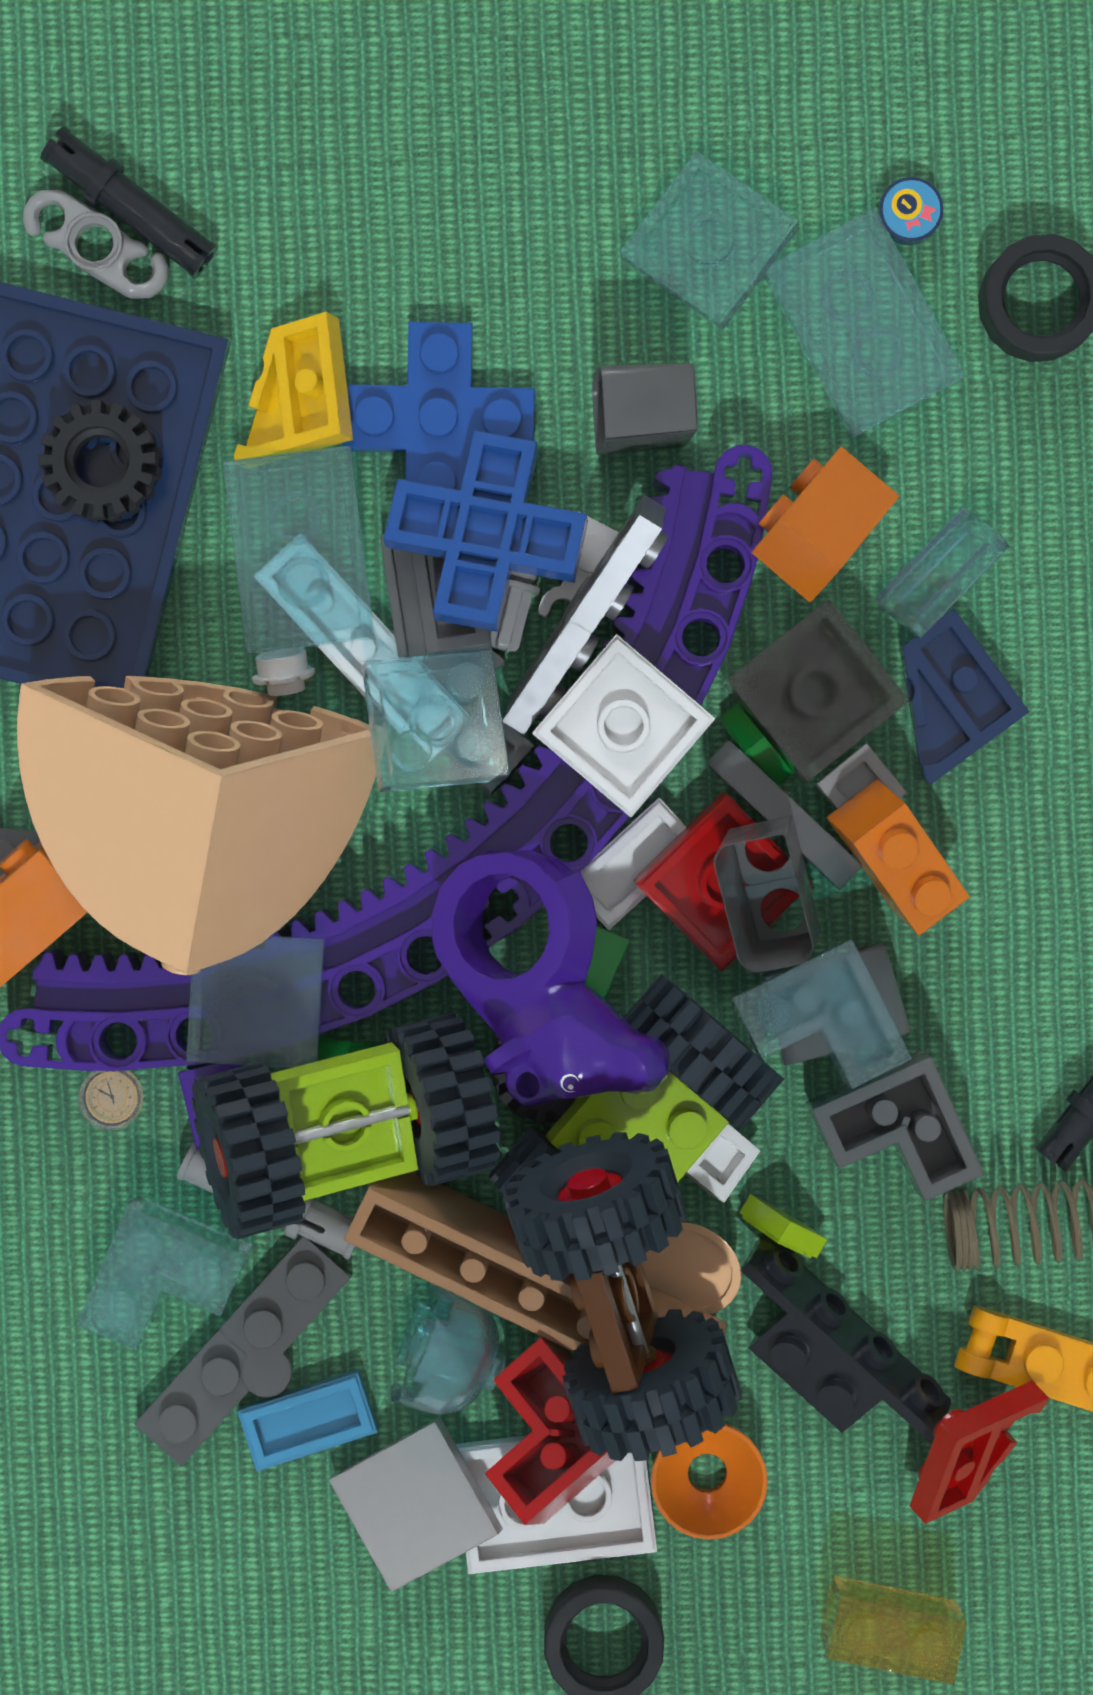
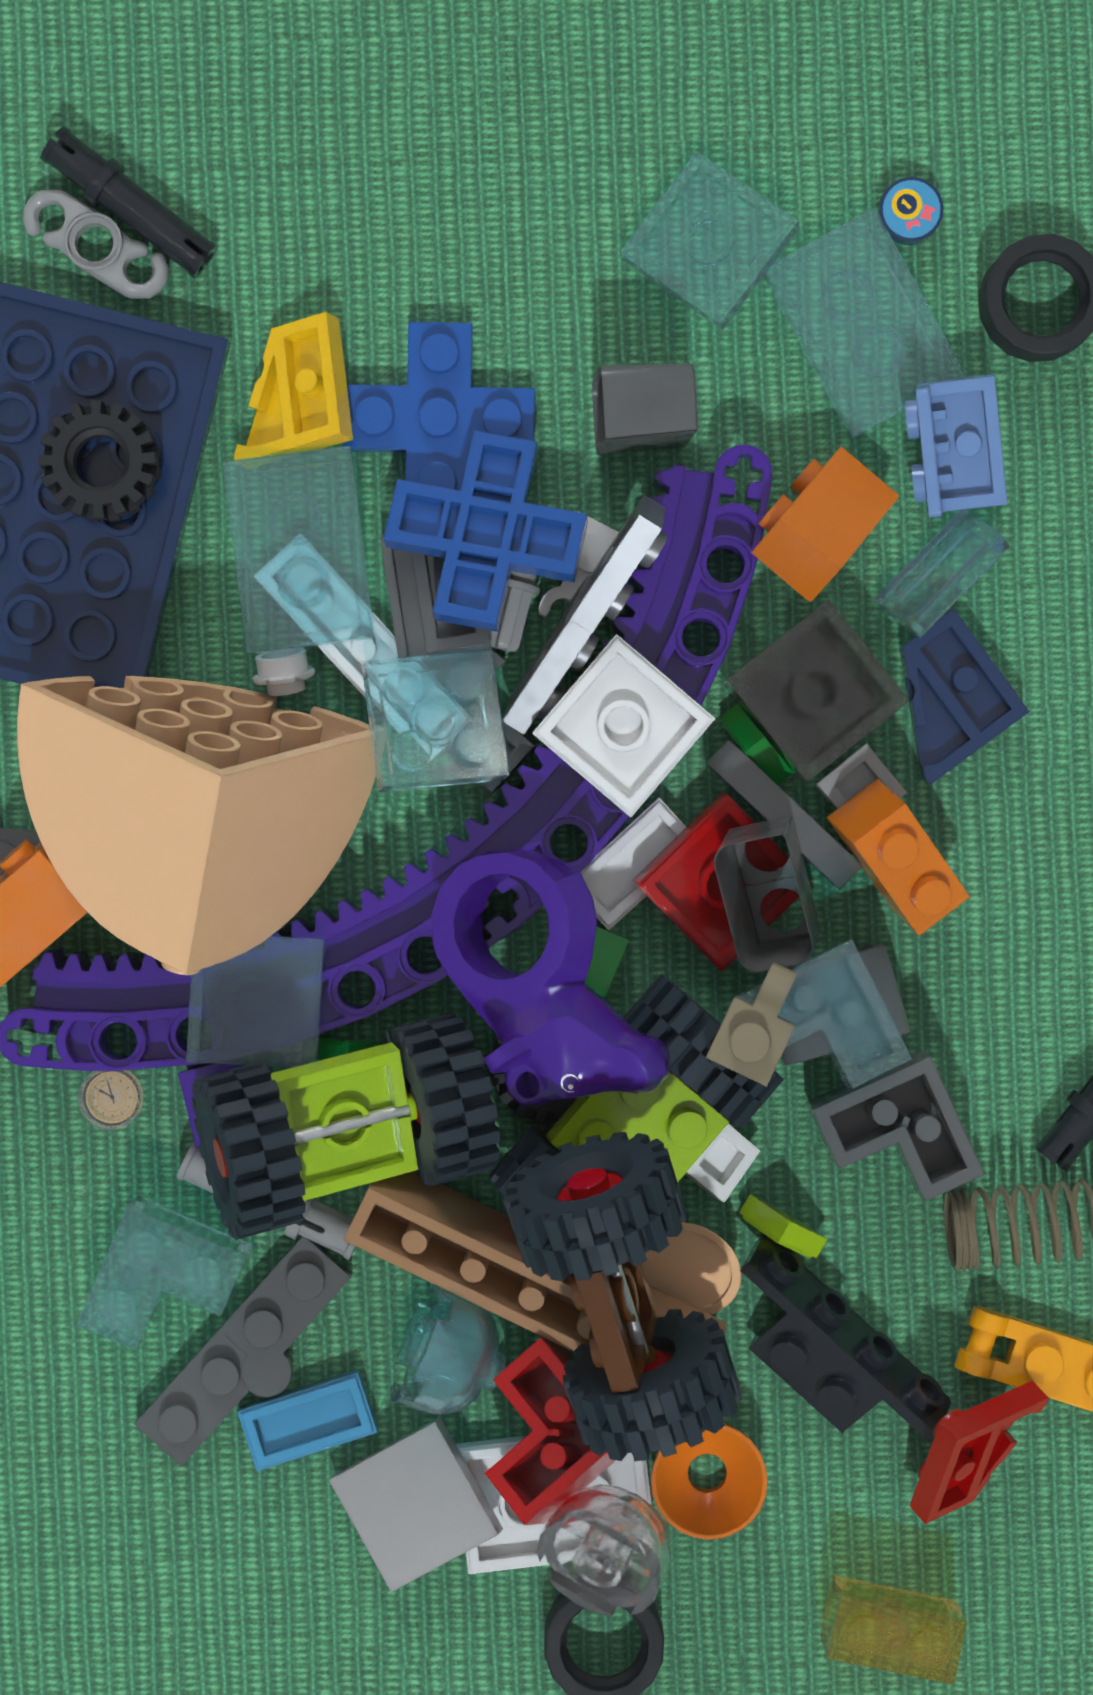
none -> clear cylinder [537,1484,671,1616]
none -> dark tan plate [706,962,798,1087]
none -> medium blue bracket [905,374,1008,518]

